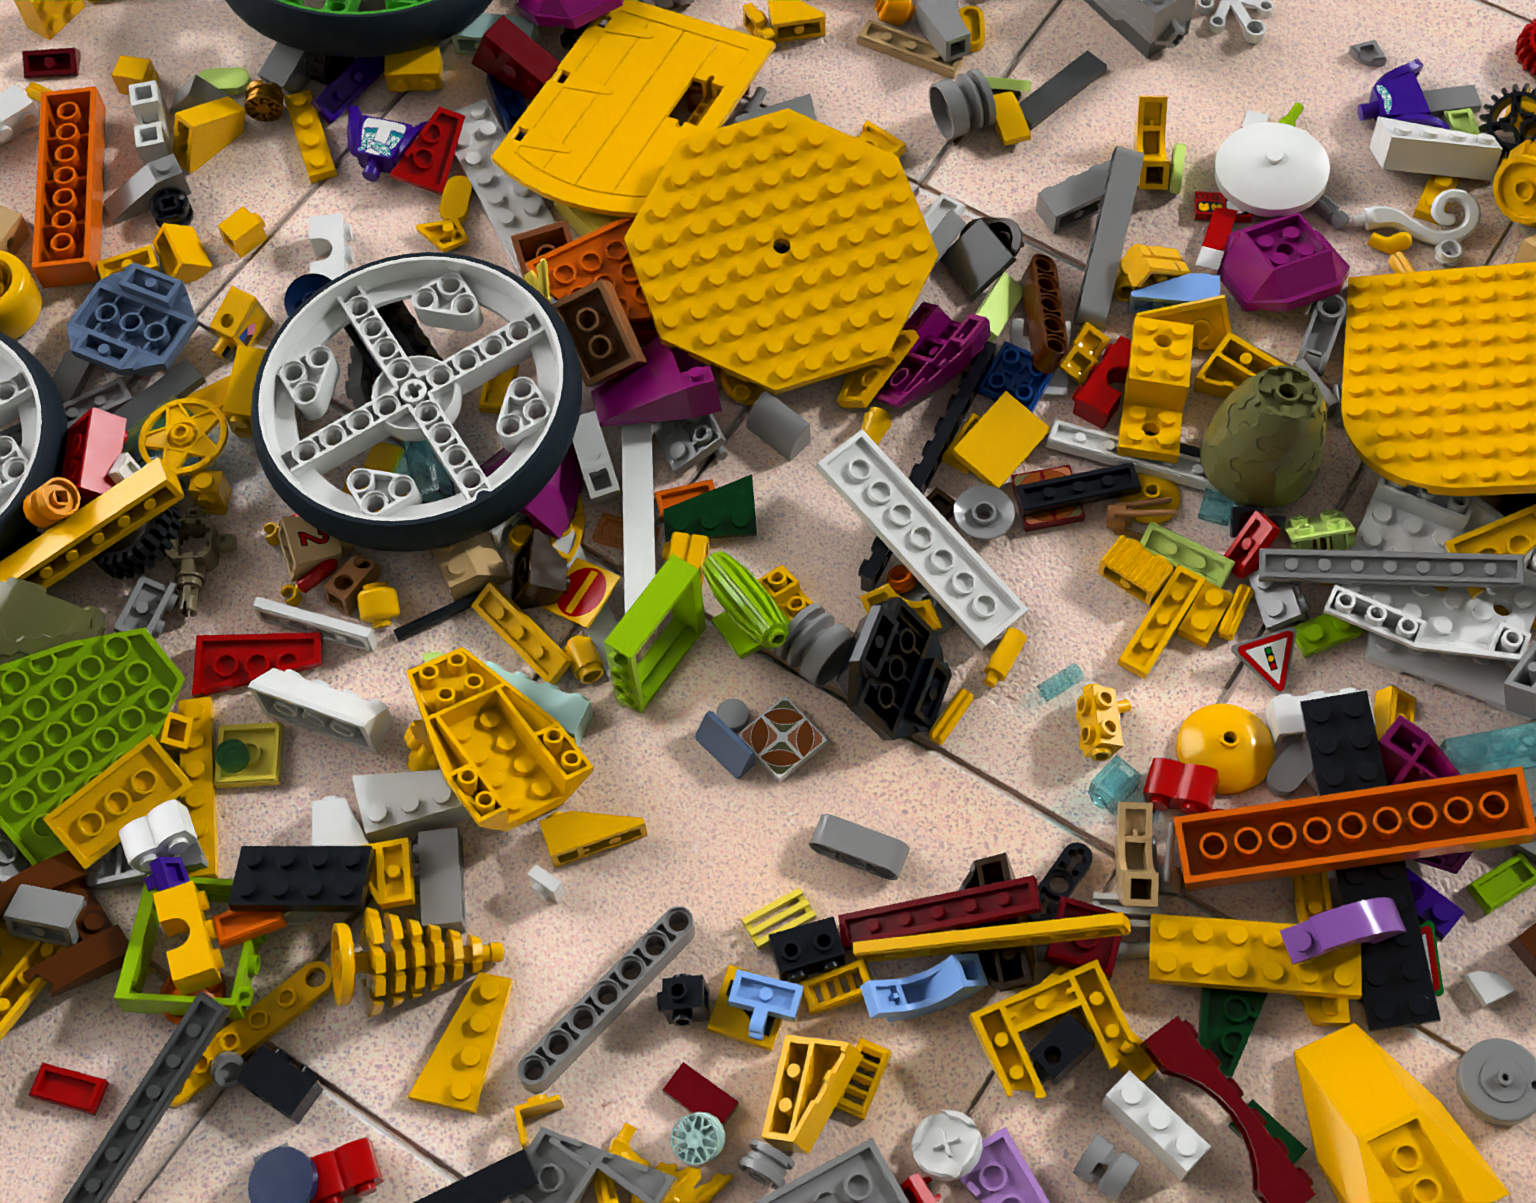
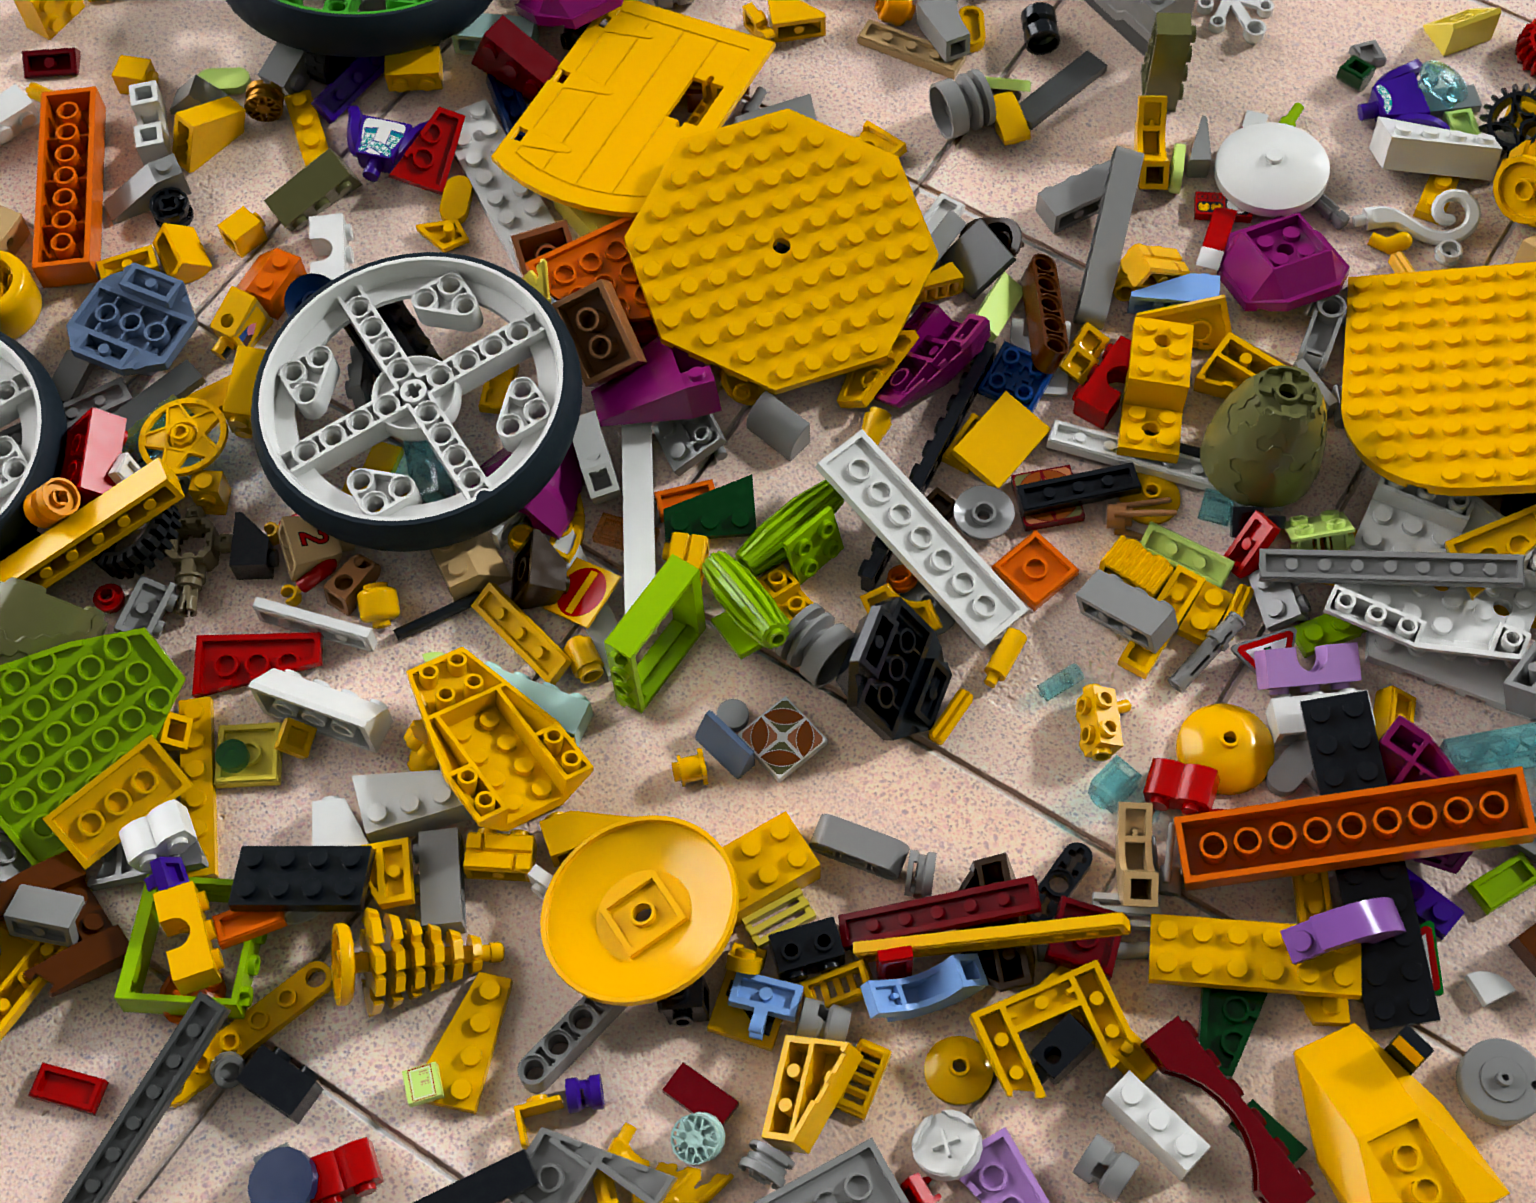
none -> red plate [93,583,125,614]
none -> black slope [229,512,279,580]
none -> orange slope [236,248,307,320]
none -> olive wedge [264,148,363,232]
none -> yellow plate [274,717,317,760]
none -> yellowish green tile [402,1062,445,1107]
none -> yellow brick [463,828,537,882]
none -> yellow dish [540,815,739,1006]
none -> dark purple wheel [565,1074,605,1114]
none -> yellow brick [671,748,708,787]
none -> yellow brick [722,811,821,928]
none -> yellow plate [725,942,767,975]
none -> lime plate [735,479,844,585]
none -> light grey wheel [795,997,852,1042]
none -> red tile [876,945,914,980]
none -> light grey wheel [904,849,937,898]
none -> yellow slope [914,262,964,306]
none -> yellow dish [924,1036,993,1105]
none -> orange tile [991,530,1079,612]
none -> black wheel [1021,2,1060,55]
none -> light grey brick [1075,569,1179,654]
none -> olive wedge [1141,13,1196,112]
none -> light grey pin [1167,611,1246,693]
none -> light grey slope [1186,116,1211,178]
none -> lavender arch [1254,642,1362,695]
none -> dark green brick [1336,55,1376,92]
none -> black tile [1384,1025,1434,1075]
none -> clear light blue dish [1417,60,1468,108]
none -> light yellow slope [1423,8,1501,56]

